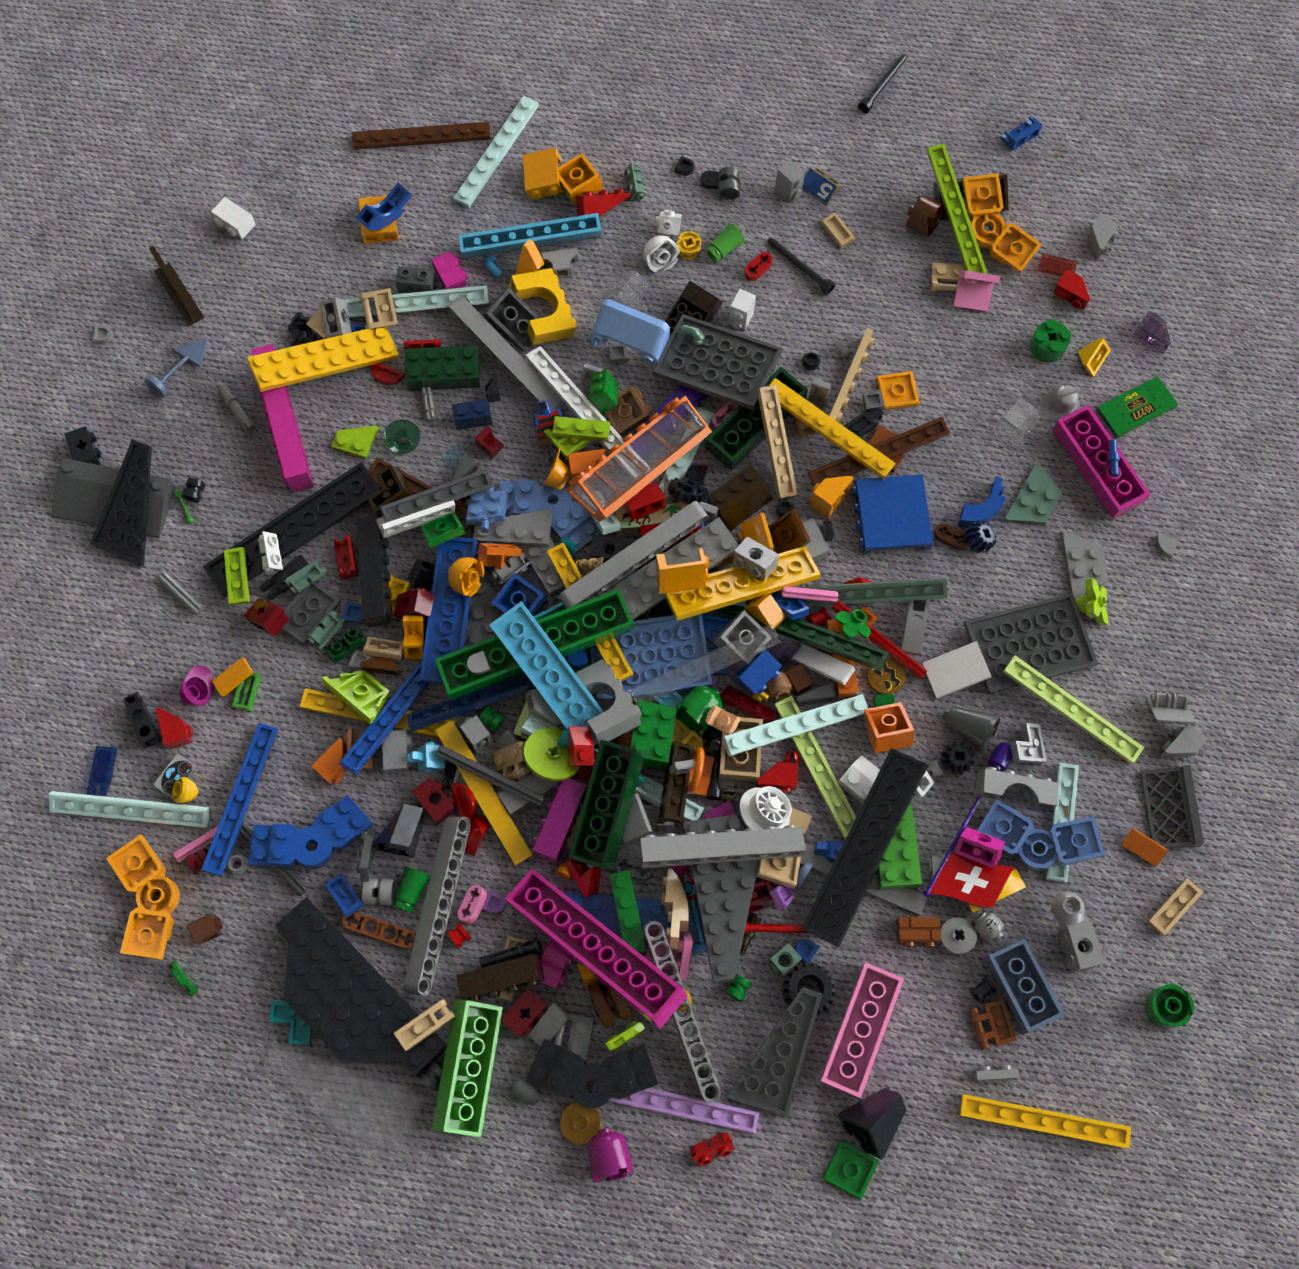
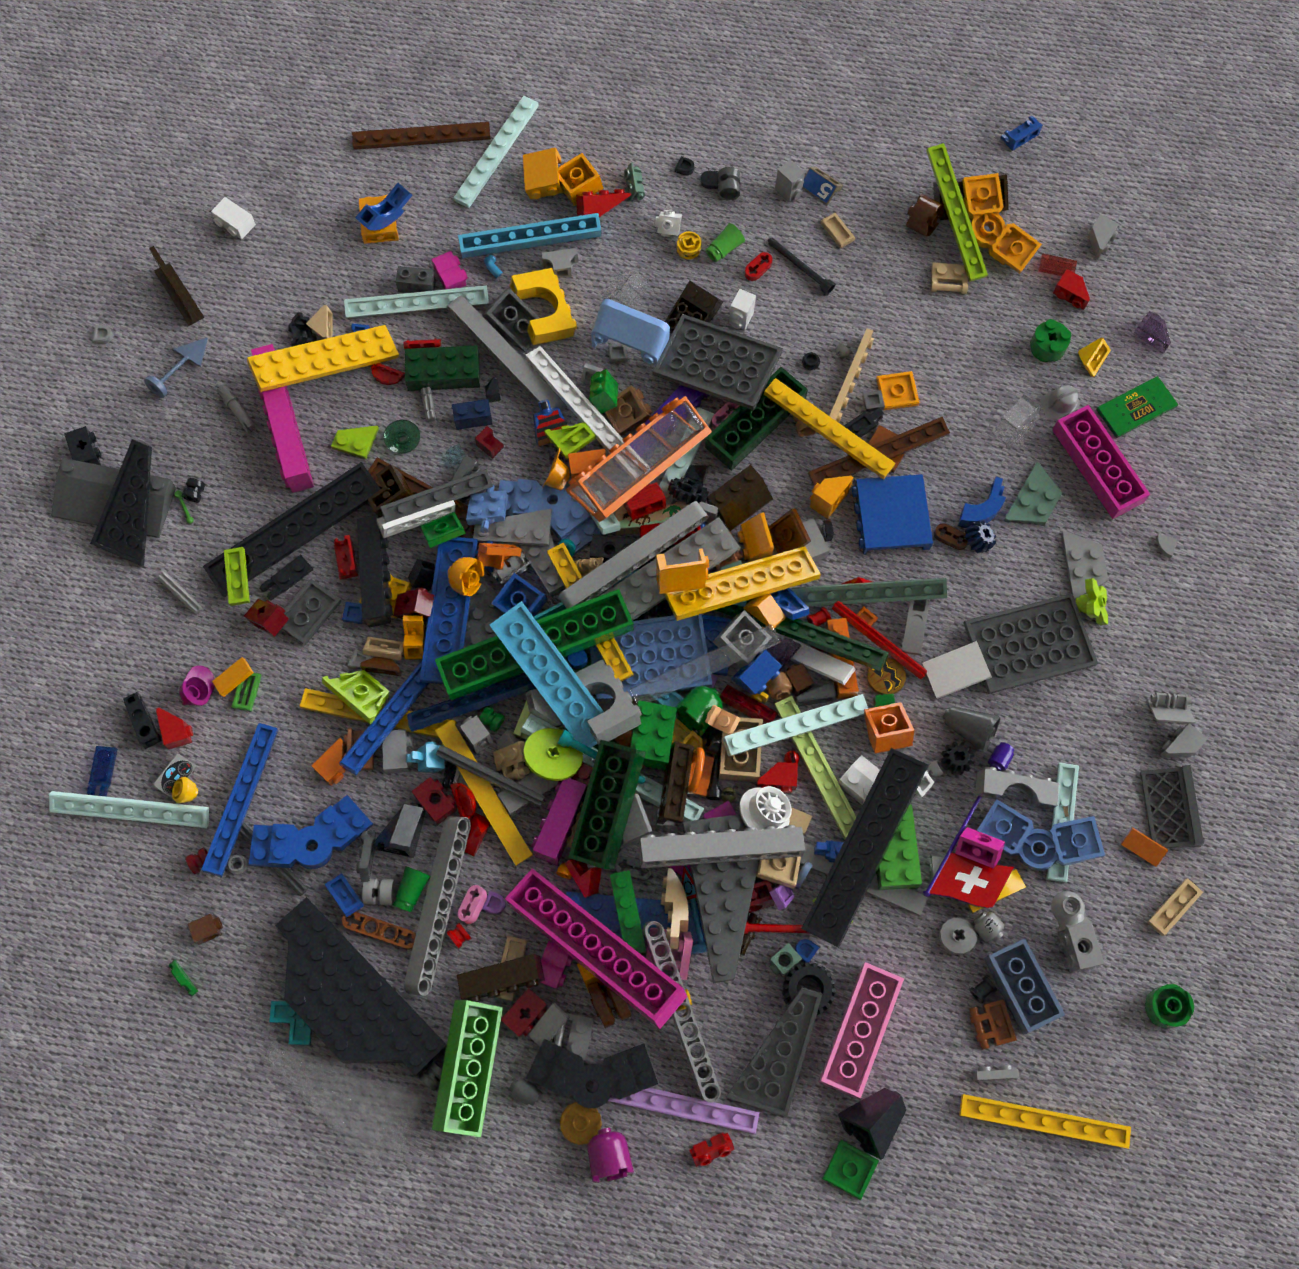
light orange plate [106,834,180,960] -> none
bright pink axle [174,826,218,863] -> none
white hinge [258,531,283,573] -> none
sand green hinge [284,559,326,595] -> none
sand green hinge [307,610,345,650] -> none
light grey brick [319,298,352,338] -> none
dark green slope [324,626,367,664] -> none
tan plate [359,288,398,329] -> none
tan plate [394,999,456,1052] -> none
light grey tile [467,651,490,674] -> none
black pin [479,936,542,968] -> none
light orange slope [515,240,545,275] -> none
lime plate [553,416,611,441] -> none
red slope [568,726,594,767] -> none
lime wing [605,1021,645,1053] -> none
white cylinder [643,235,680,272] -> none
light grey tile [669,760,695,775] -> none
sand green arm [682,325,704,345] -> none
green wheel [724,974,752,1002] -> none
light grey brick [733,537,779,581] -> none
tan plate [757,385,797,499] -> none
black plate [776,500,794,517] -> none
bright pink axle [782,586,838,603] -> none
light grey tile [809,378,832,406] -> none
green plate [835,609,870,638] -> none
black piece [858,54,907,114] -> none
dark orange brick [896,917,941,947] -> none
bright pink bracket [953,270,1001,311] -> none
yellowish green plate [1003,655,1144,764] -> none
light grey plate [1010,723,1047,764] -> none
blue bar [1108,439,1120,477] -> none

